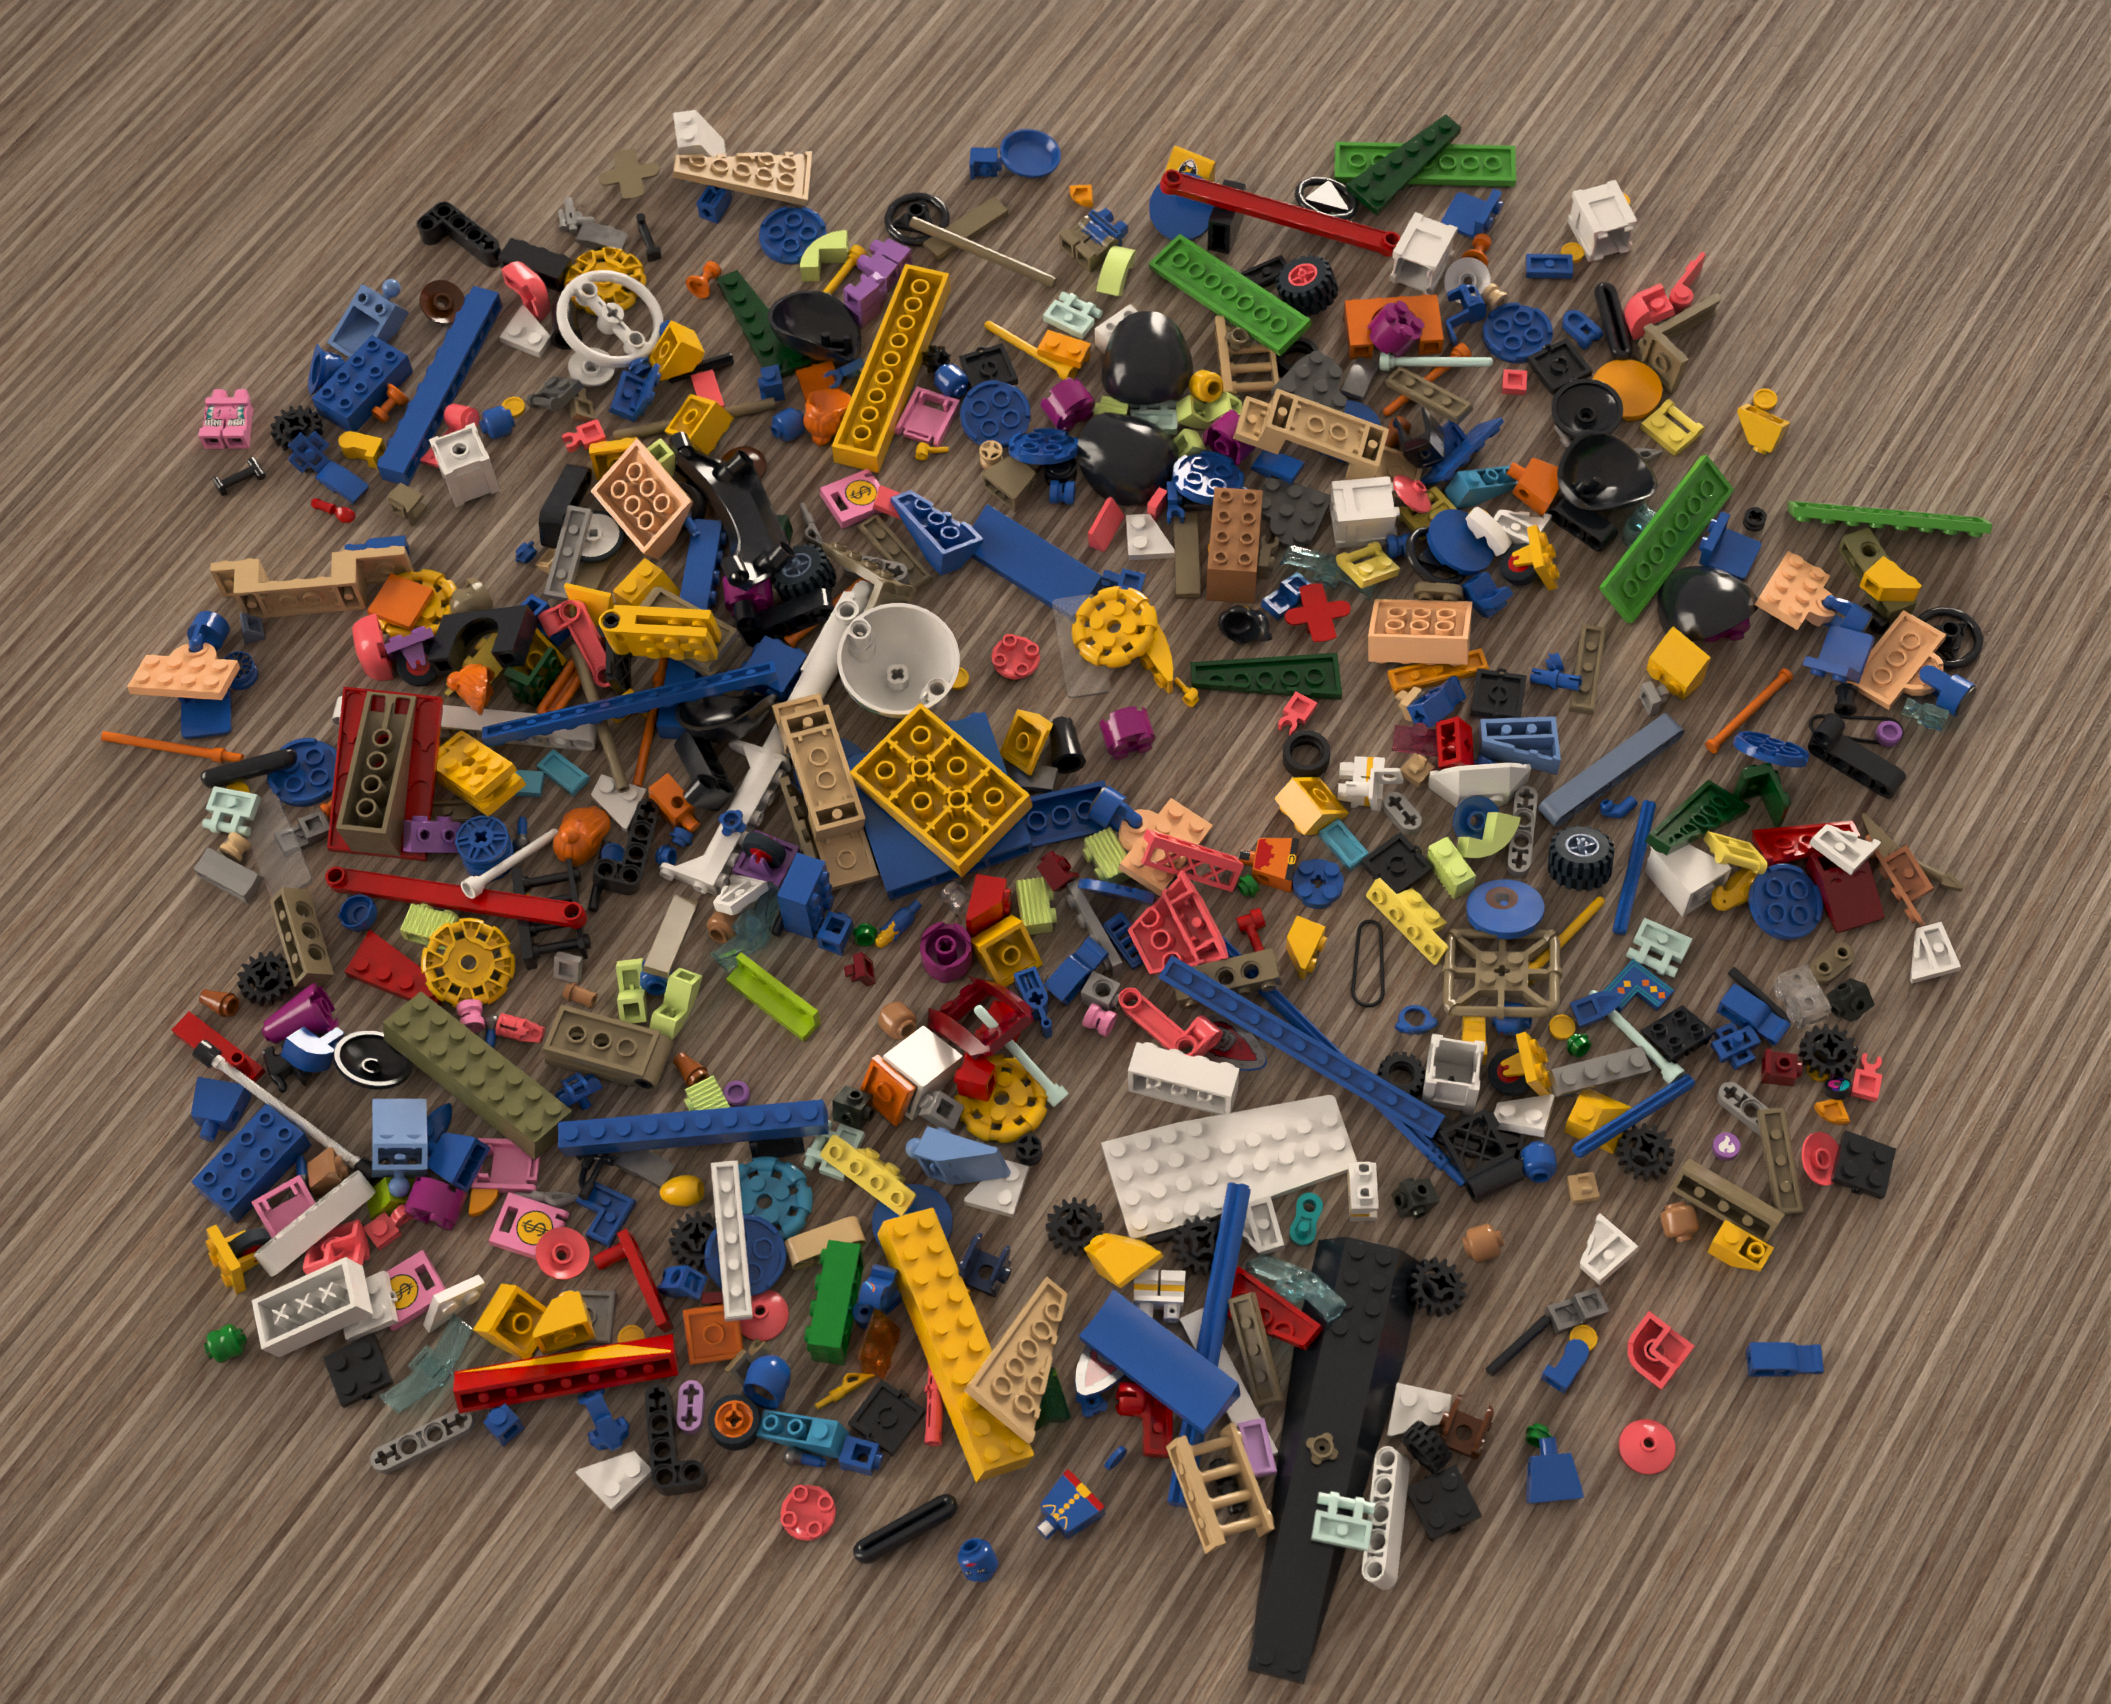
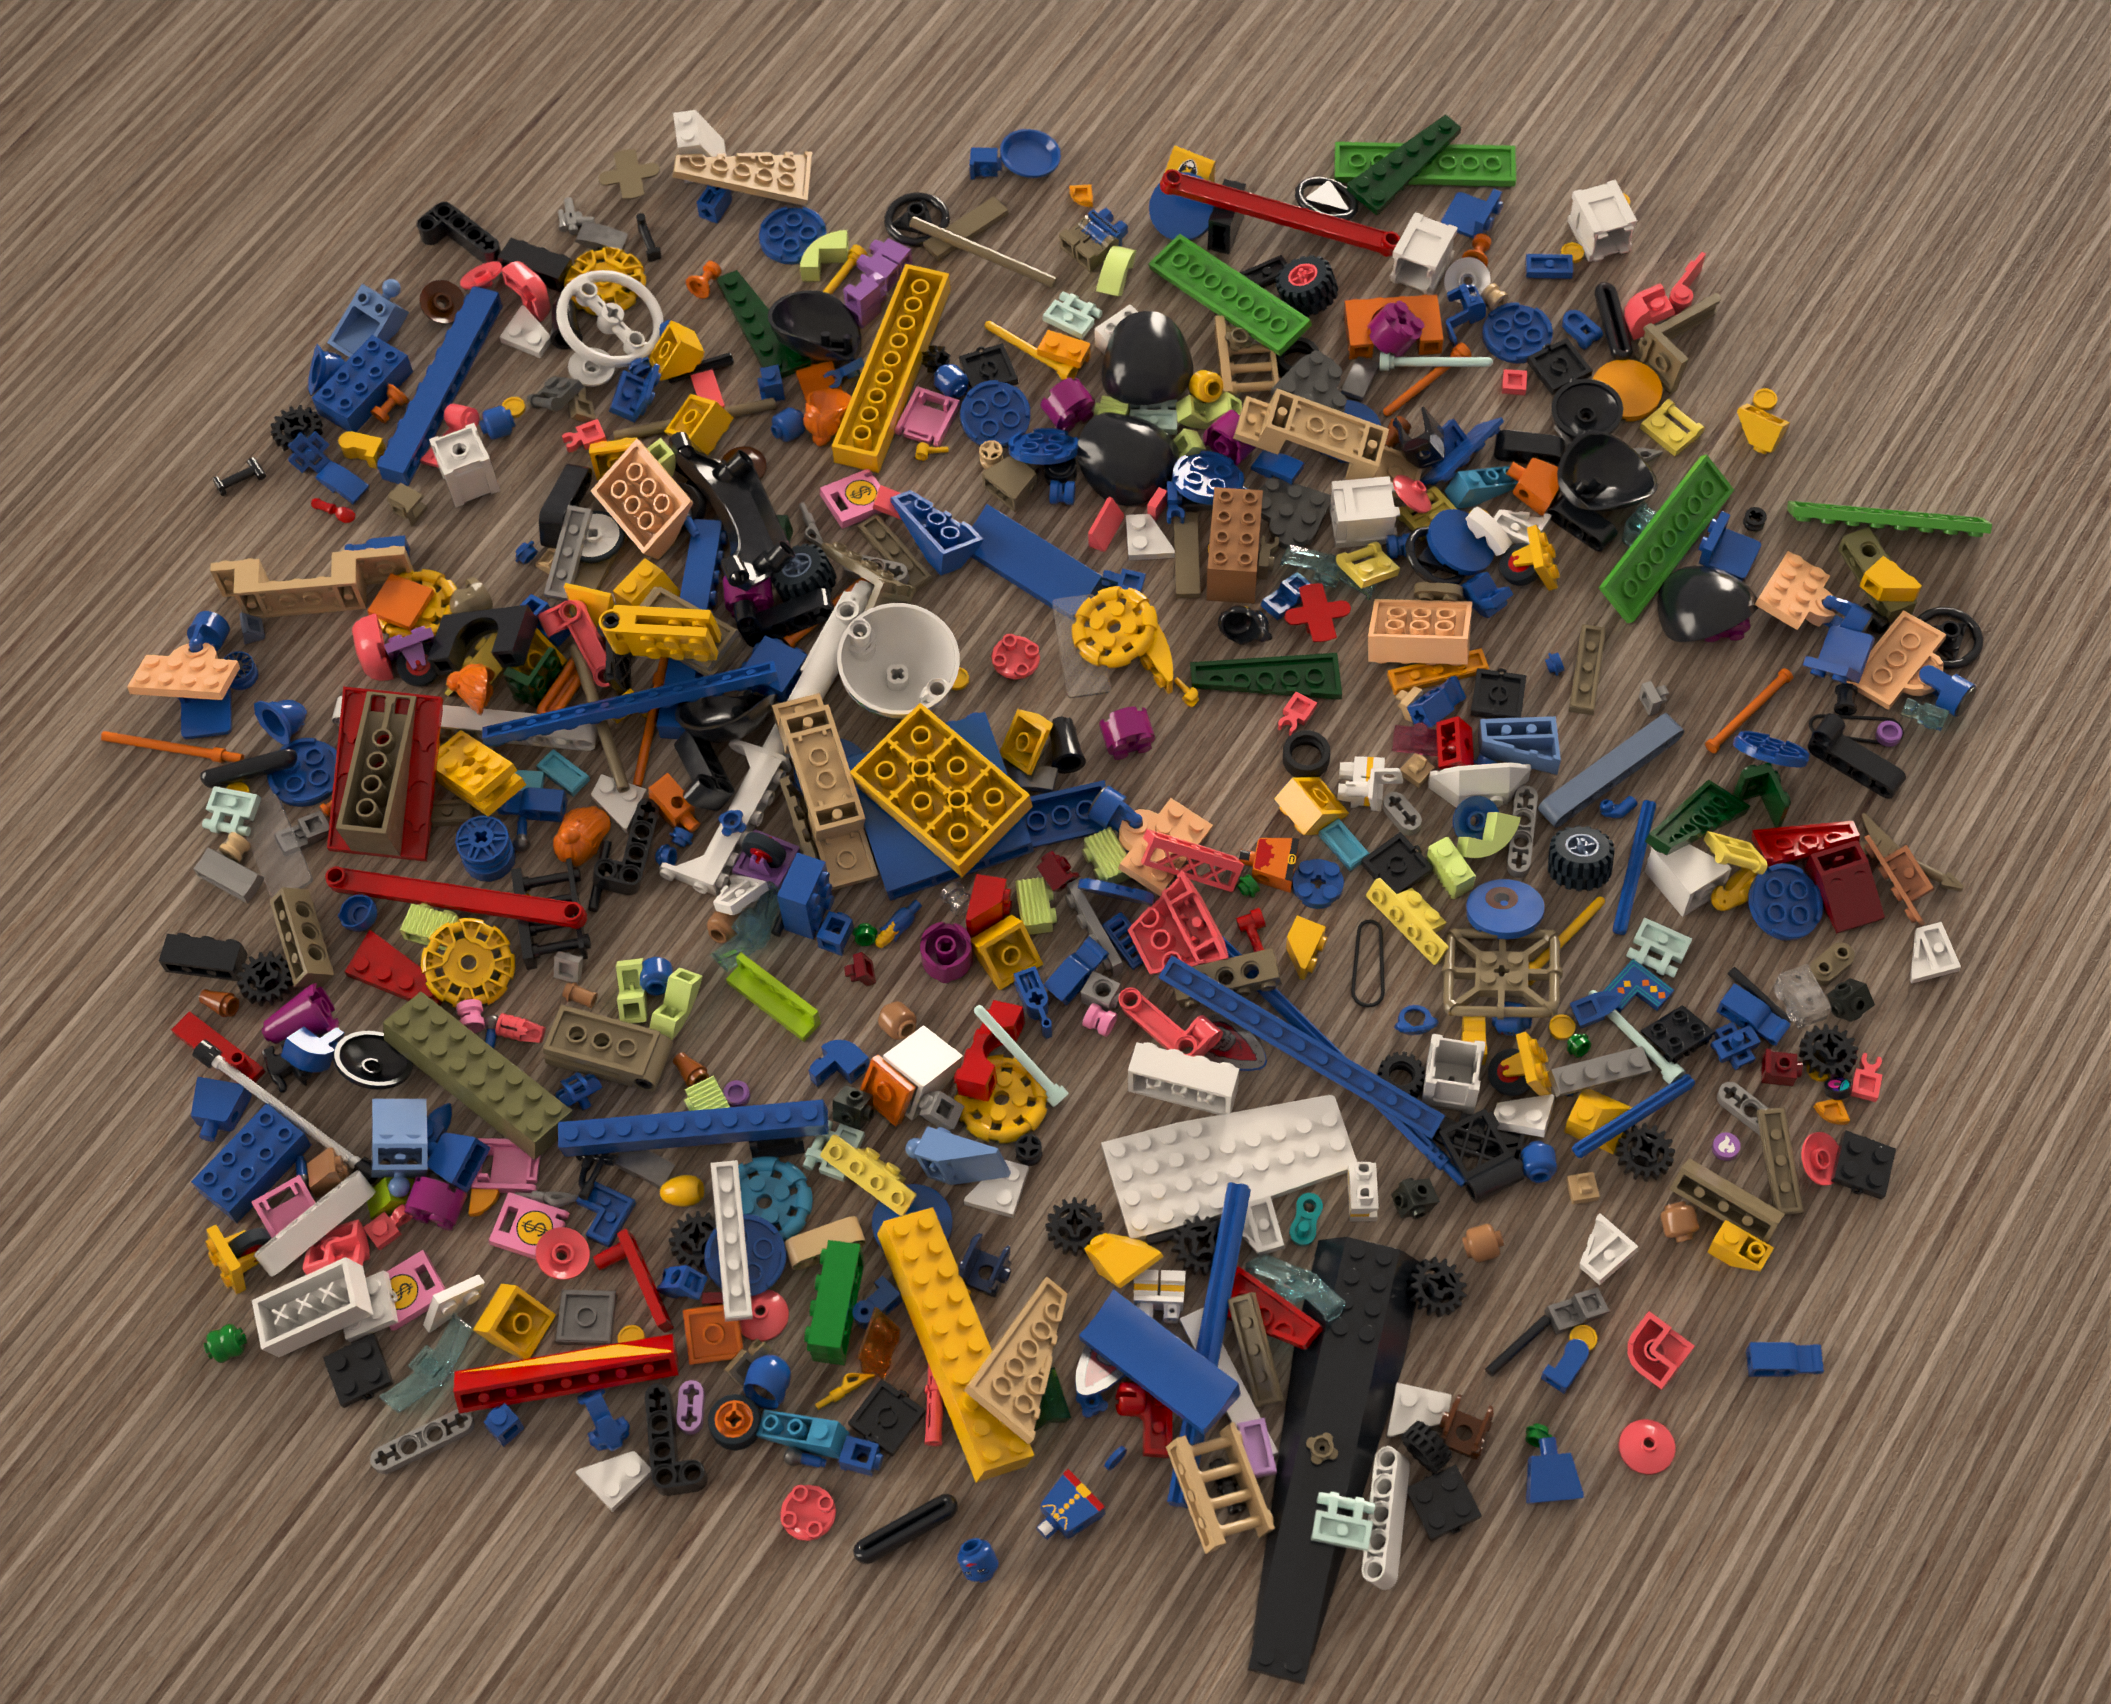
bright pink hips [198,389,254,449] -> none
medium lavender brick [403,816,461,853] -> none
white piece [461,829,558,899] -> none
yellow slope [532,1291,596,1356] -> none
blue piece [600,843,625,862] -> none
tile [643,895,699,979] -> none
blue leg [858,1264,898,1310] -> none
dark red wedge [927,976,1034,1060] -> none
dark tan tile [1385,366,1473,425] -> none
blue pin [1530,668,1582,692] -> none
yellow slope [1646,626,1711,700] -> none
white wing [1809,824,1881,875] -> none
none -> black brick [159,933,248,981]
none -> blue piece [254,700,307,745]
none -> coral dish [460,261,502,289]
none -> blue piece [497,787,568,822]
none -> blue brick [808,1040,870,1087]
none -> black beam [1494,430,1565,466]

